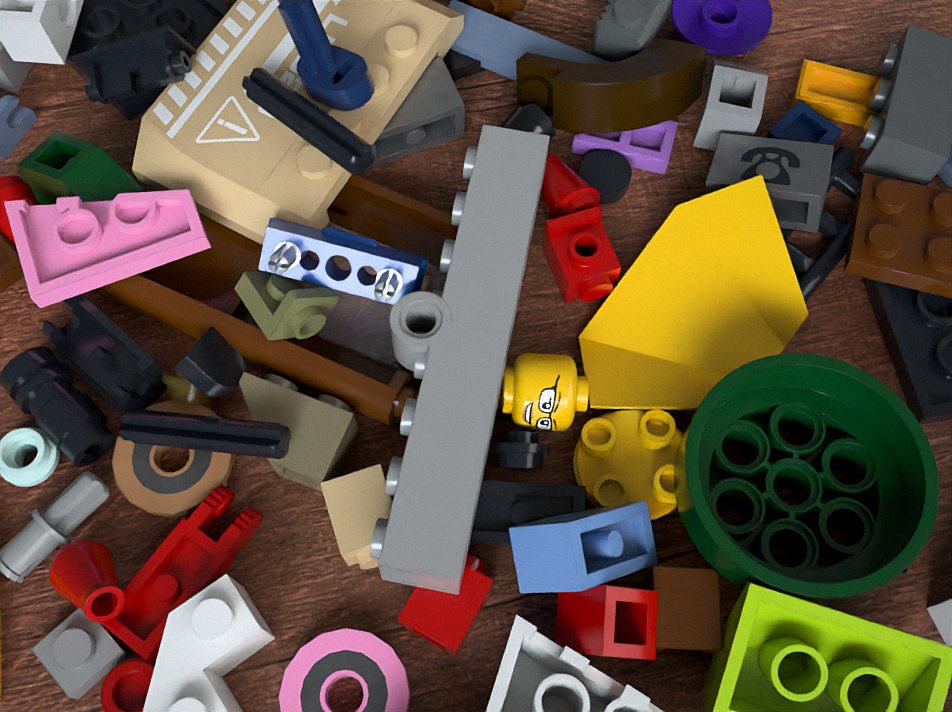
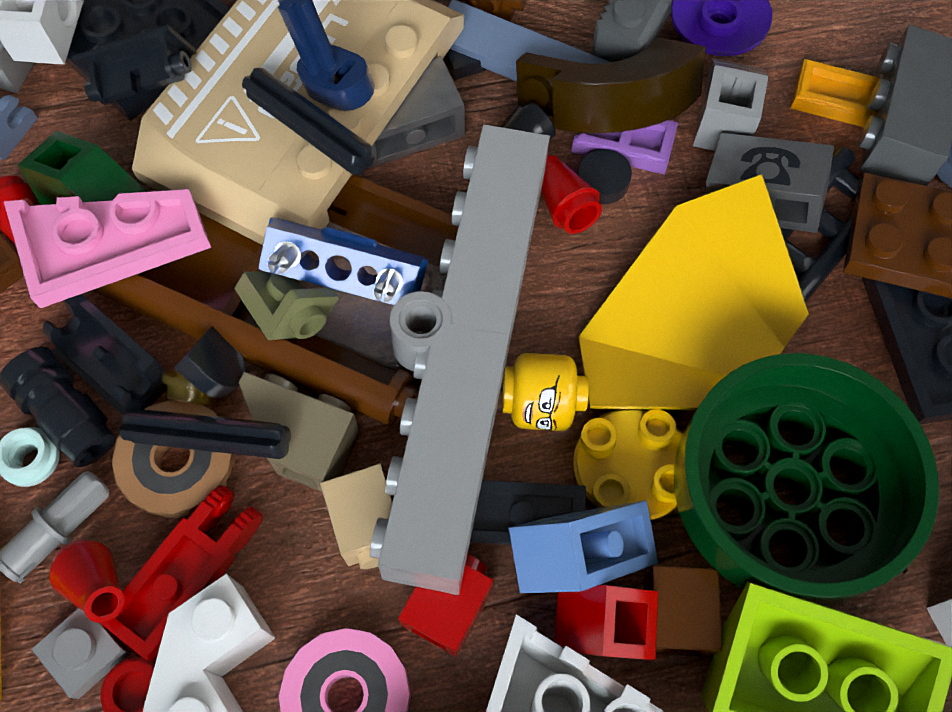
black plate [490,431,550,470] -> none
red brick [542,206,622,303] -> none
dark blue plate [766,100,843,145] -> none

